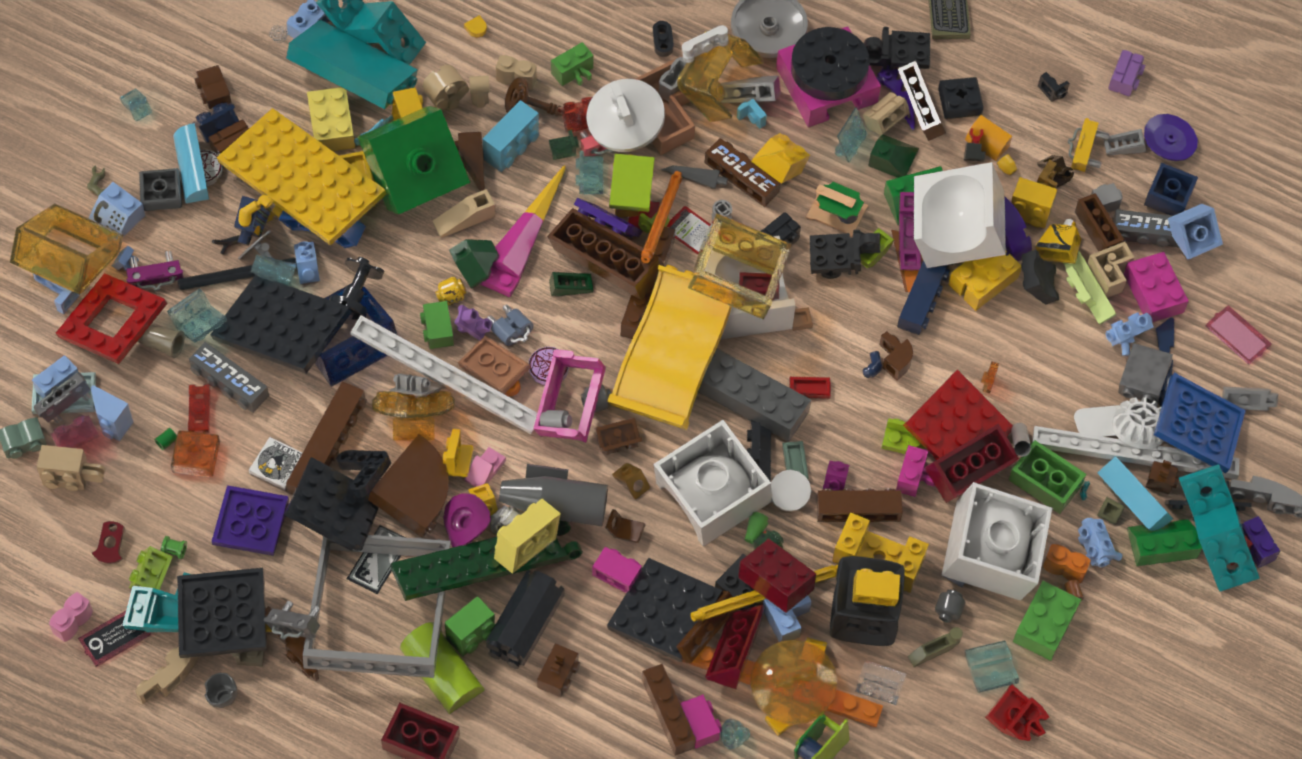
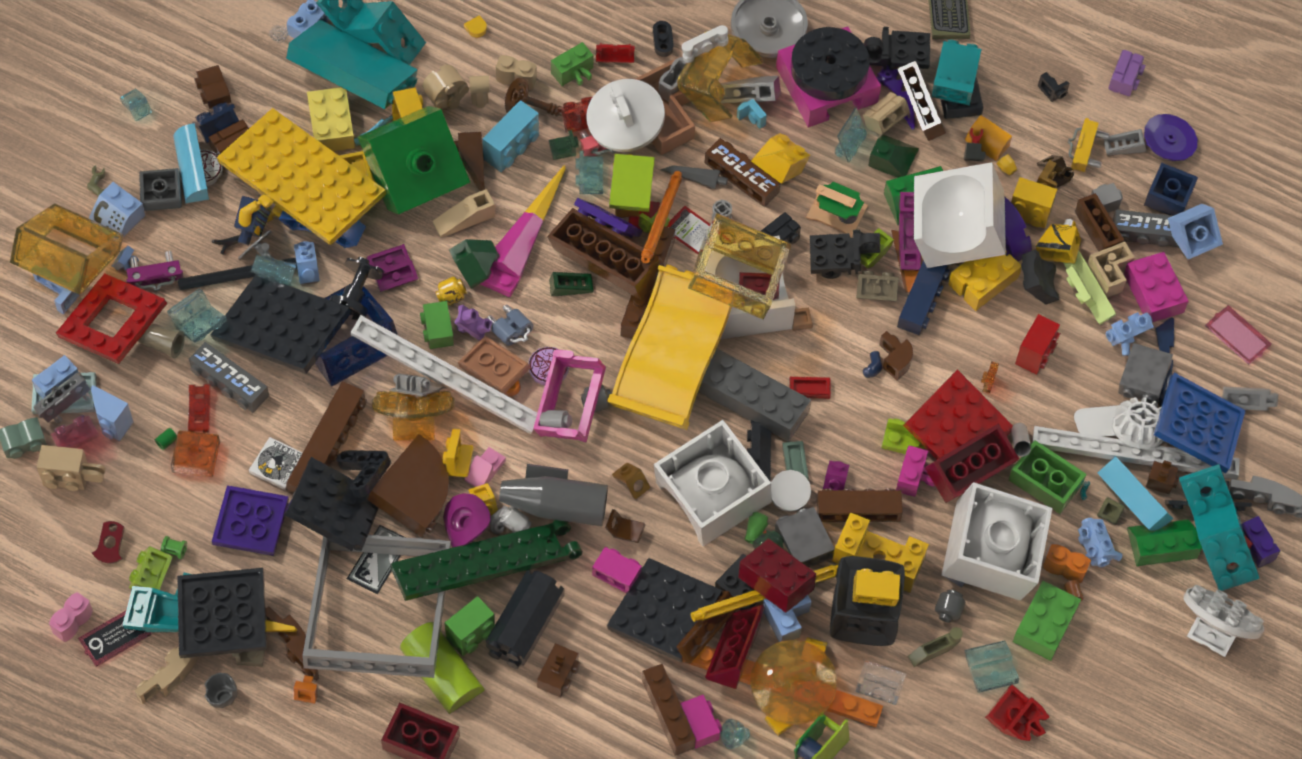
flat silver piece [264,601,320,640] -> none
light yellow brick [494,499,561,574] -> none
reddish brown bracket [594,418,642,455] -> none
none -> orange tile [294,675,318,703]
none -> magenta slope [366,244,419,292]
none -> red hinge [596,43,635,63]
none -> flat silver panel [775,507,835,567]
none -> dark tan bracket [856,271,899,302]
none -> teal bracket [931,40,982,105]
none -> red brick [1015,314,1061,375]
none -> white bracket [1184,585,1264,657]

